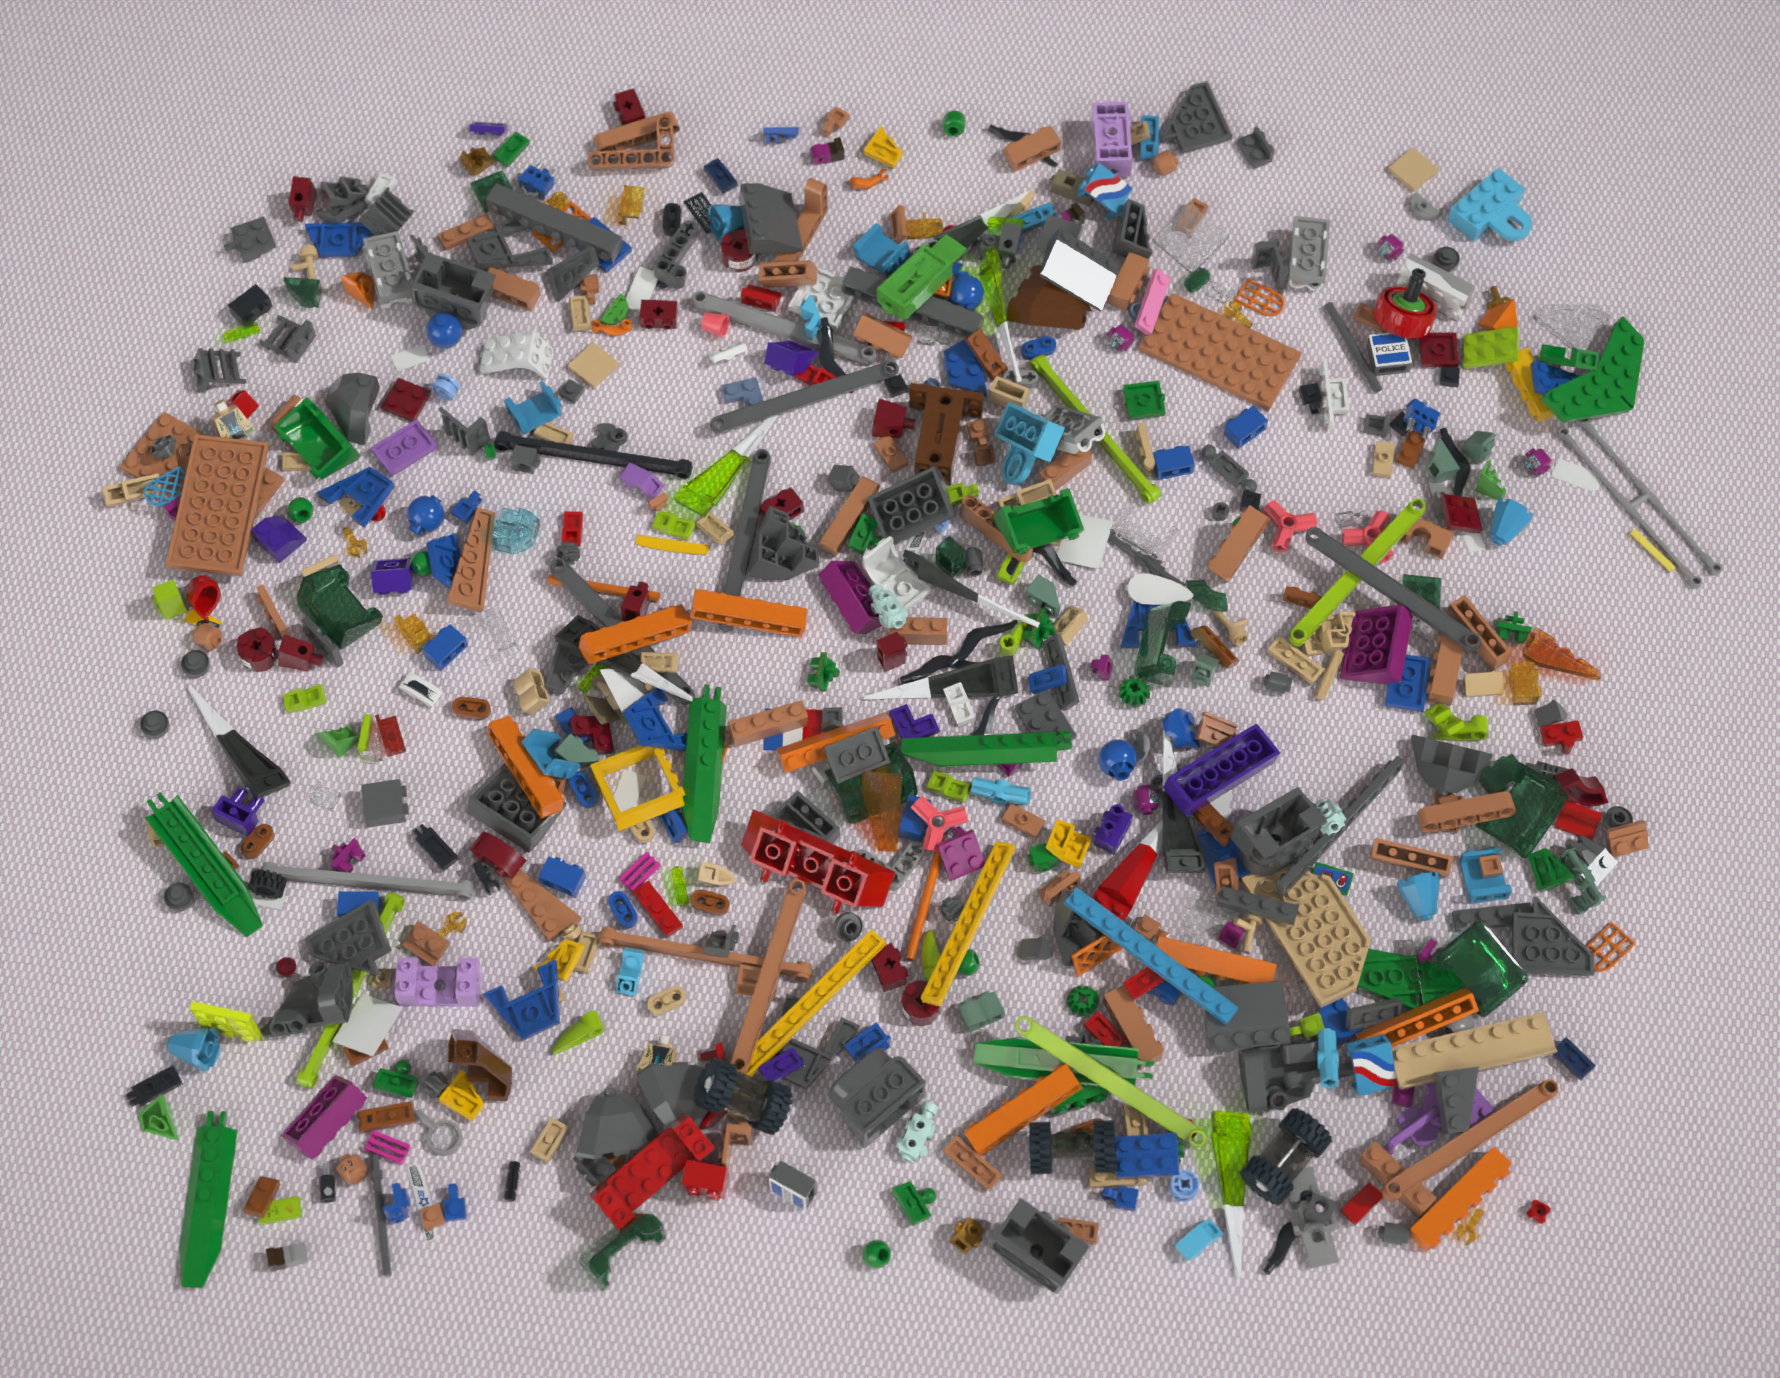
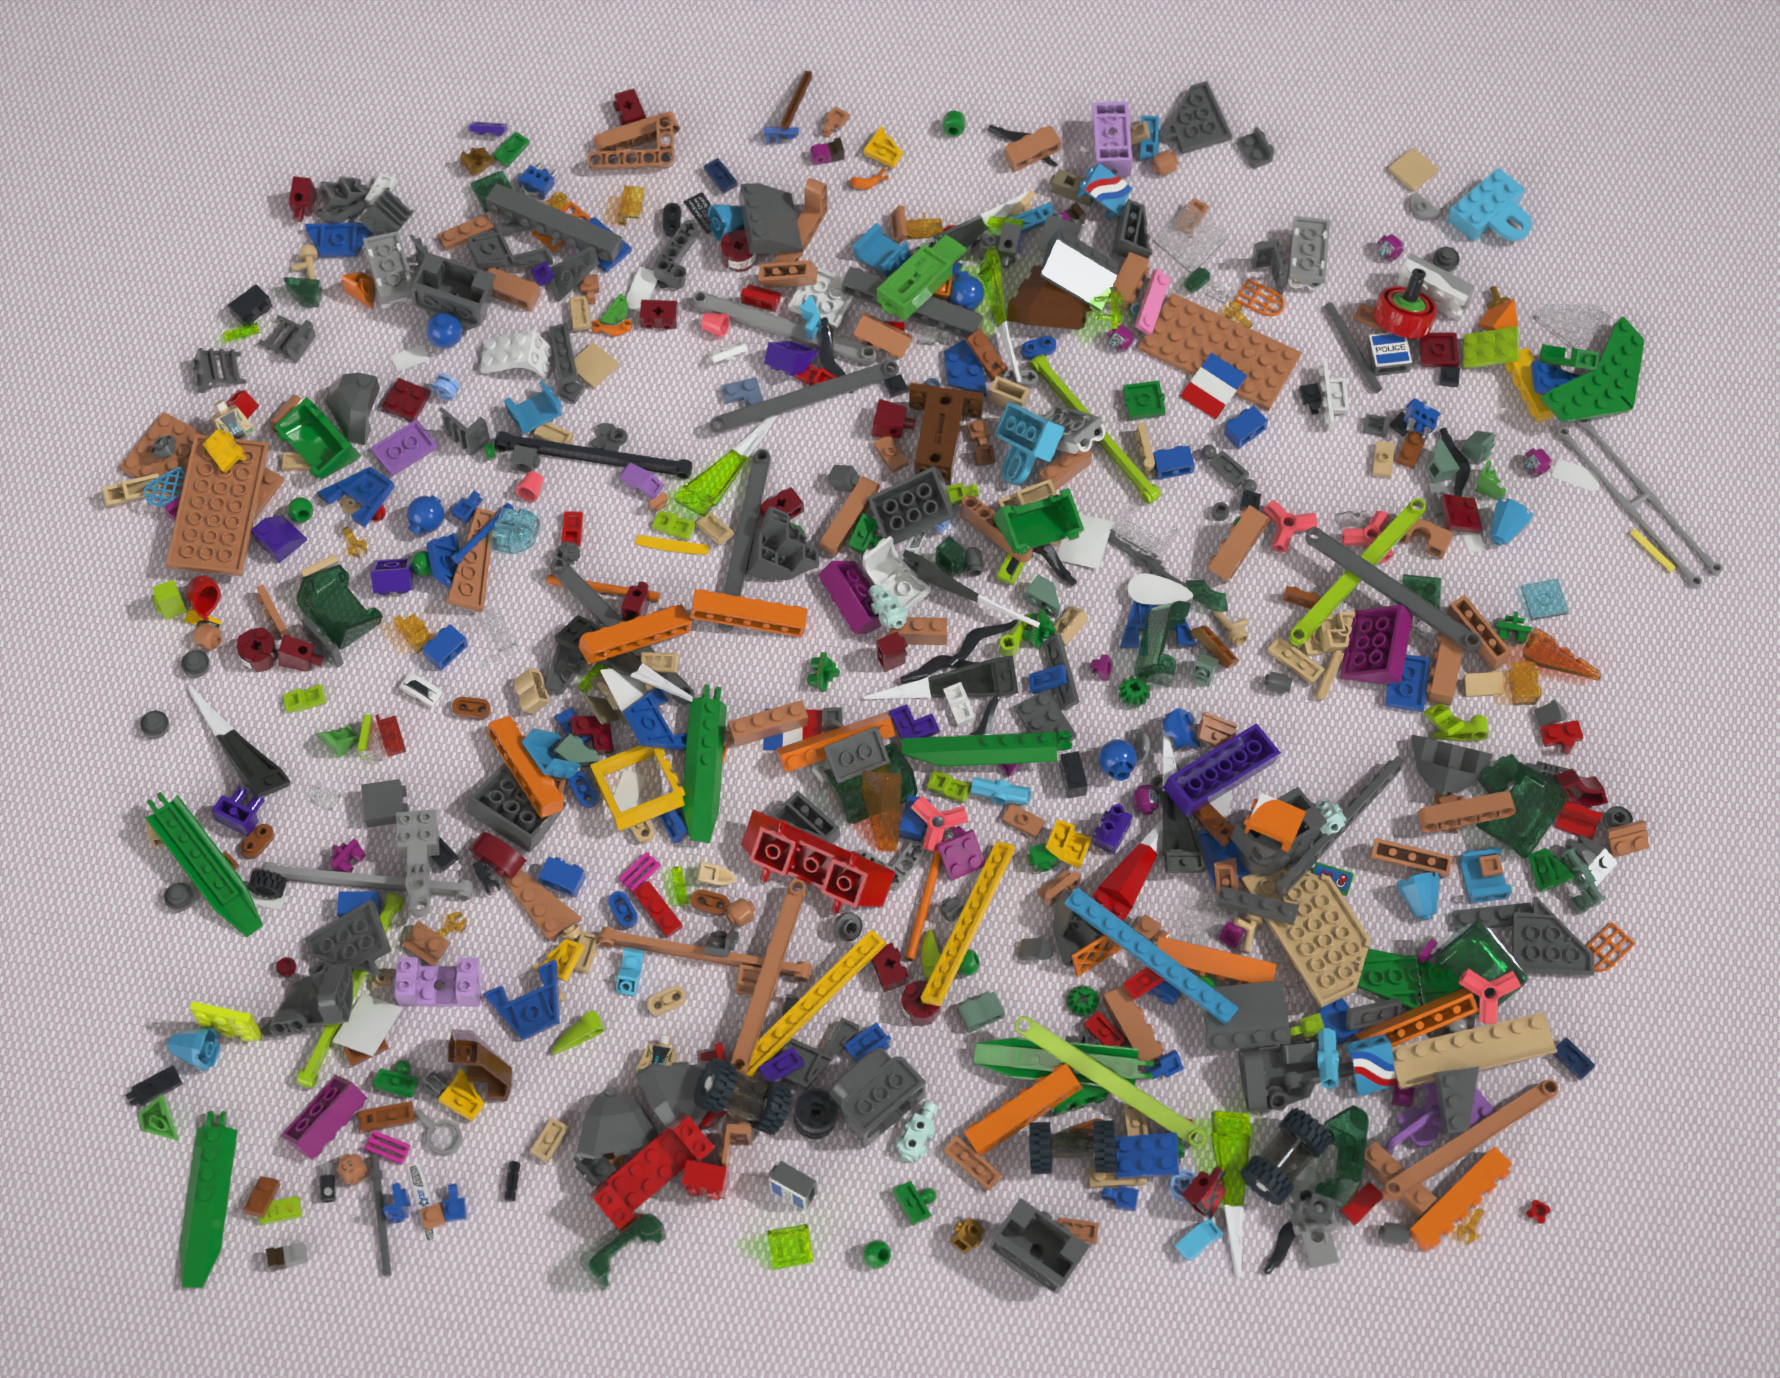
dark grey plate [223,216,277,263] -> none
none -> yellow bracket [202,429,247,472]
none -> light grey brick [396,809,439,918]
none -> blue bar [451,503,514,564]
none -> coral piece [515,471,544,502]
none -> dark purple plate [531,261,555,287]
none -> dark grey plate [549,323,579,385]
none -> nougat head [725,898,756,927]
none -> clear neon green plate [767,1224,814,1270]
none -> reddish brown axle [780,70,813,130]
none -> black wheel [794,1088,838,1140]
none -> black brick [1059,751,1088,799]
none -> clear neon green plate [1094,287,1122,329]
none -> blue plate [1145,1049,1184,1080]
none -> sticker [1180,352,1247,420]
none -> dark red torso [1181,1166,1226,1220]
none -> orange panel [1244,793,1306,852]
none -> clear green windscreen [1315,1105,1369,1207]
none -> coral piece [1458,968,1521,1024]
none -> clear light blue tile [1521,578,1569,621]

